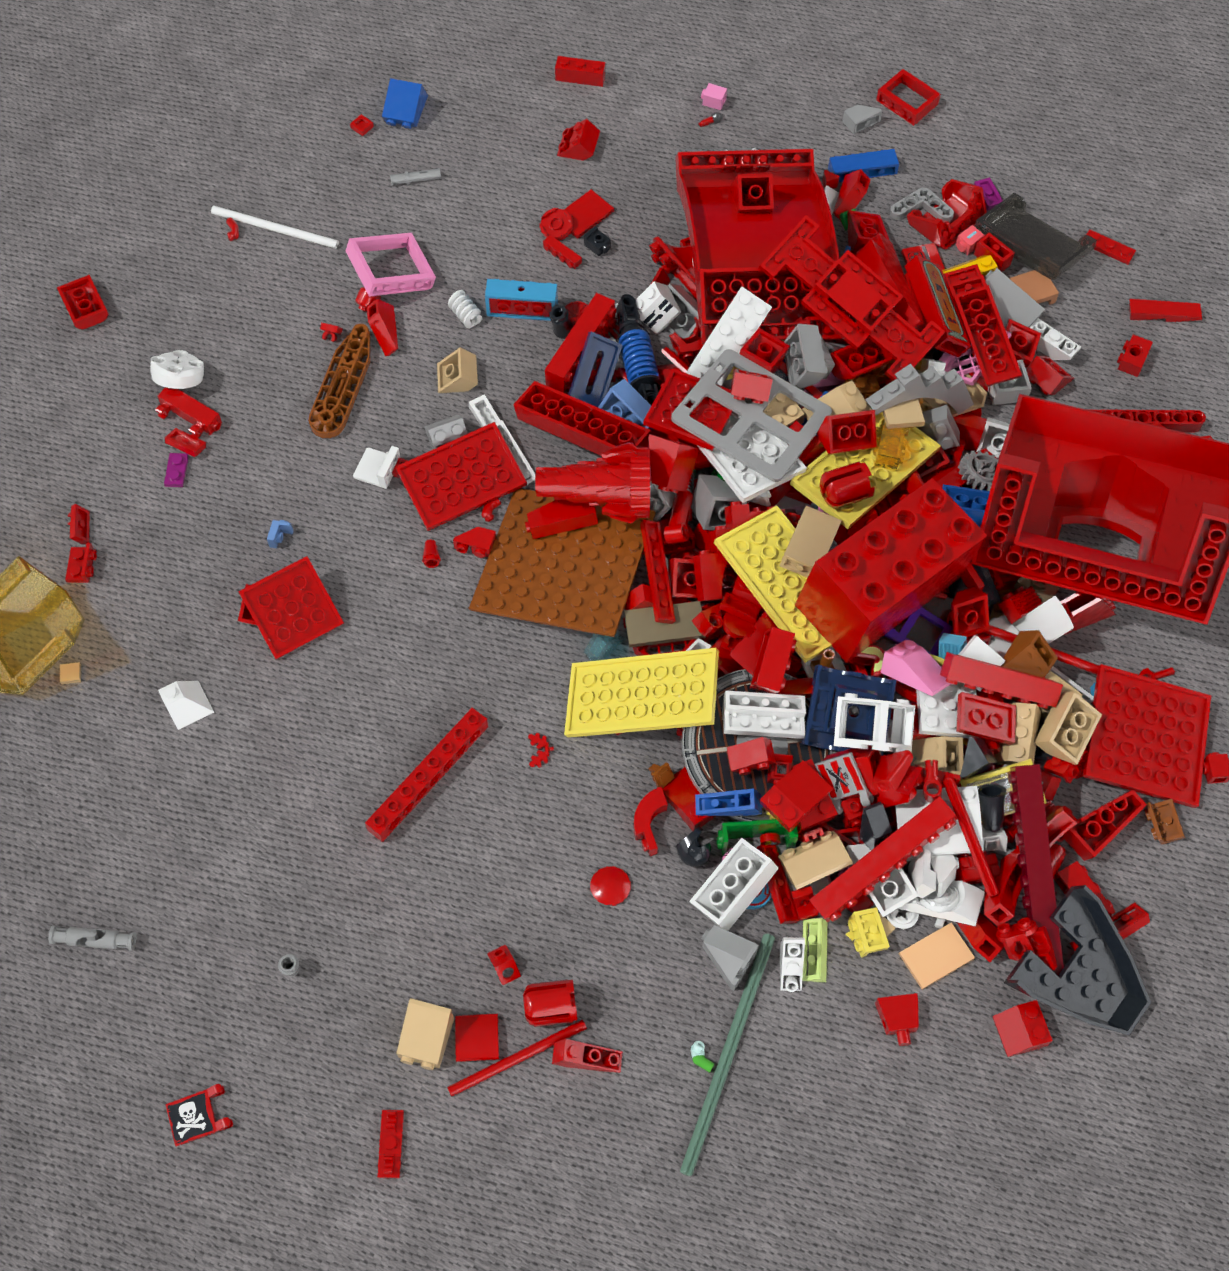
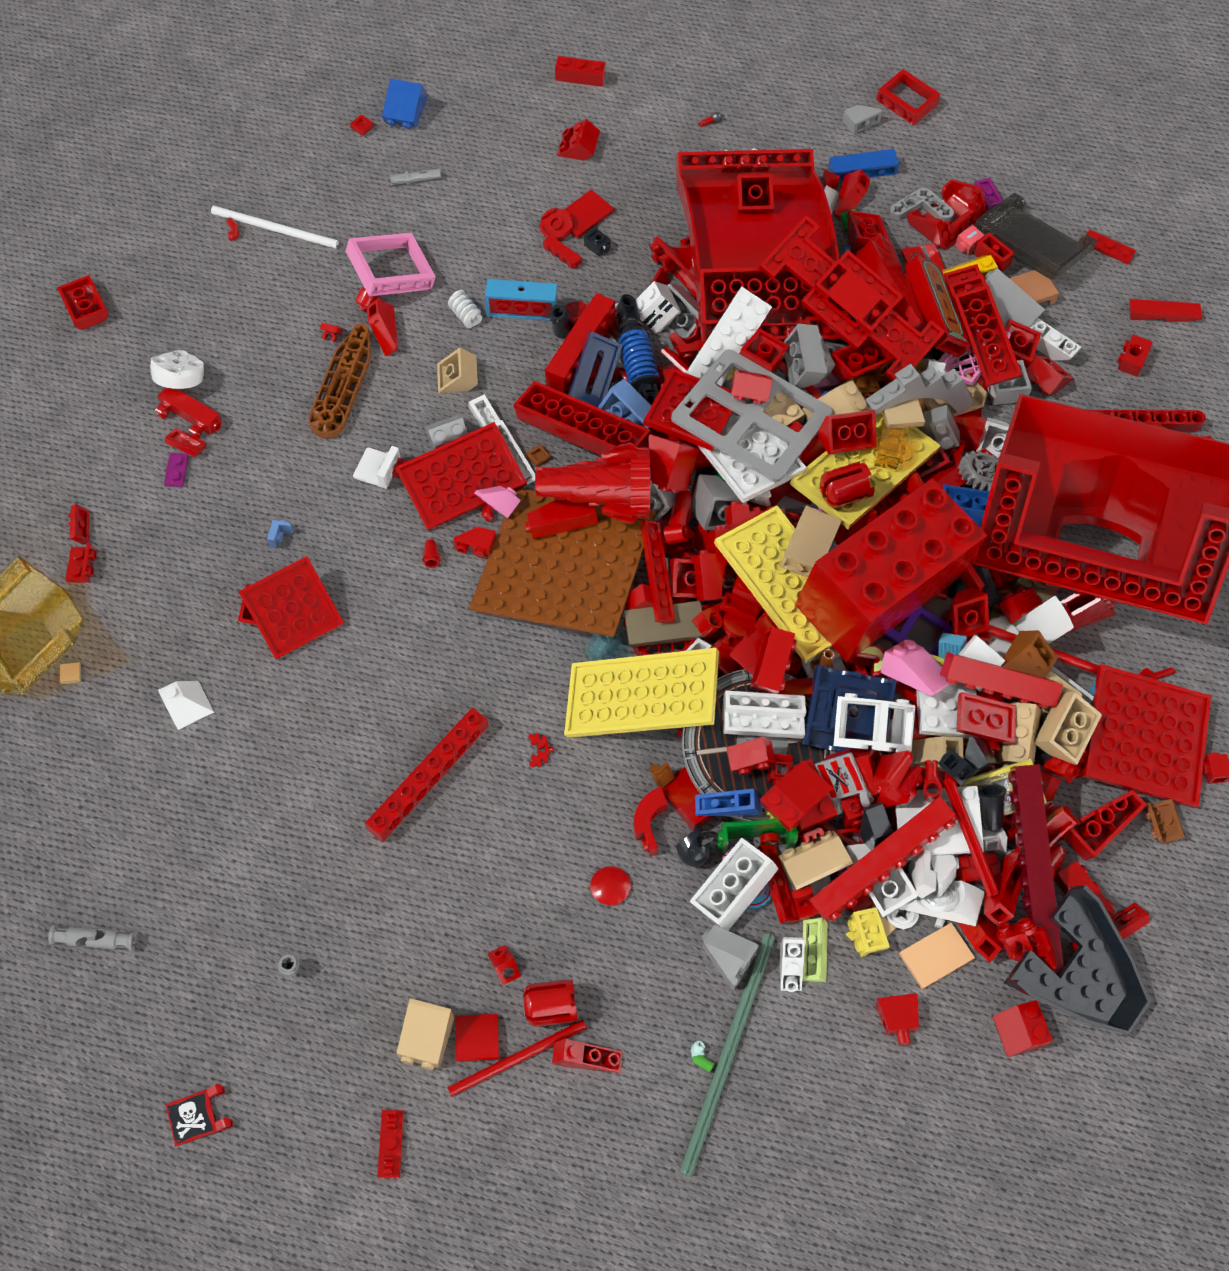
bright pink brick [701,83,727,110] -> none
none -> bright pink slope [474,486,521,518]
none -> dark orange tile [526,444,551,467]
none -> black brick [938,749,975,785]

